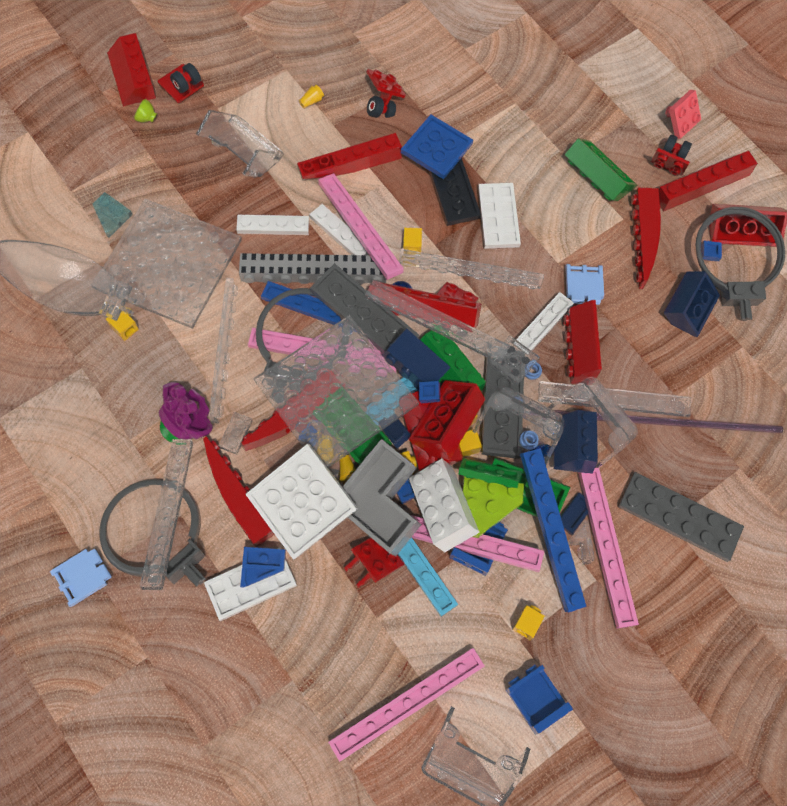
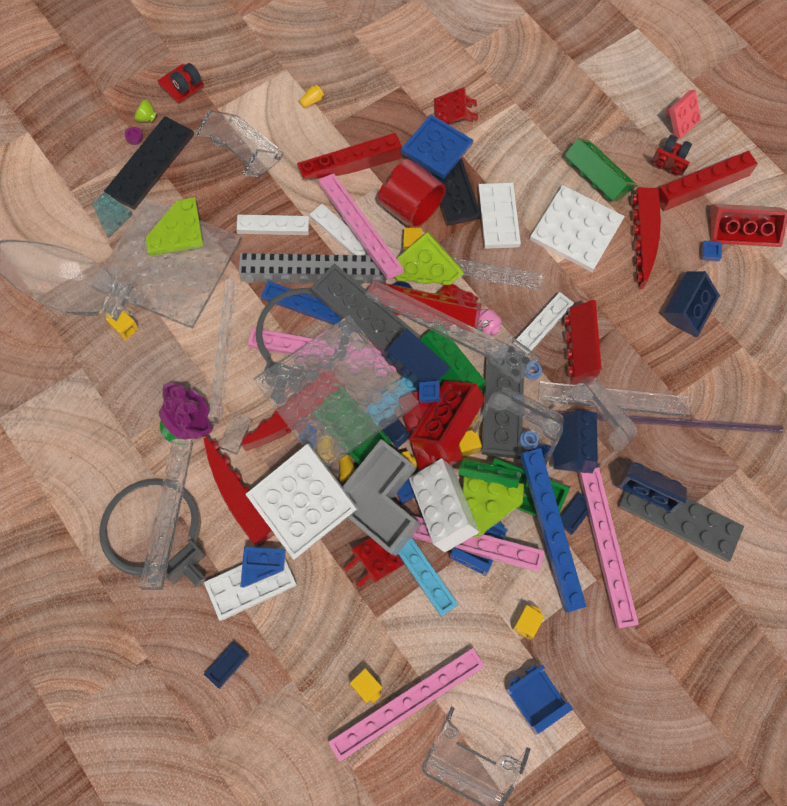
light blue plate [50,549,112,607] -> none
red slope [107,33,156,107] -> none
red plate [366,69,406,118] -> none
light blue plate [565,264,604,305] -> none
clear slope [568,520,595,565] -> none
dark grey brick [695,207,785,321] -> none
none -> black plate [104,116,194,210]
none -> magenta tile [125,127,143,145]
none -> lime plate [146,197,204,256]
none -> dark blue tile [204,642,249,689]
none -> yellow brick [349,668,383,704]
none -> red brick [378,159,446,228]
none -> lime plate [395,231,464,285]
none -> red plate [434,87,478,124]
none -> bright pink head [476,309,502,336]
none -> white plate [529,185,625,272]
none -> dark blue slope [617,462,687,514]

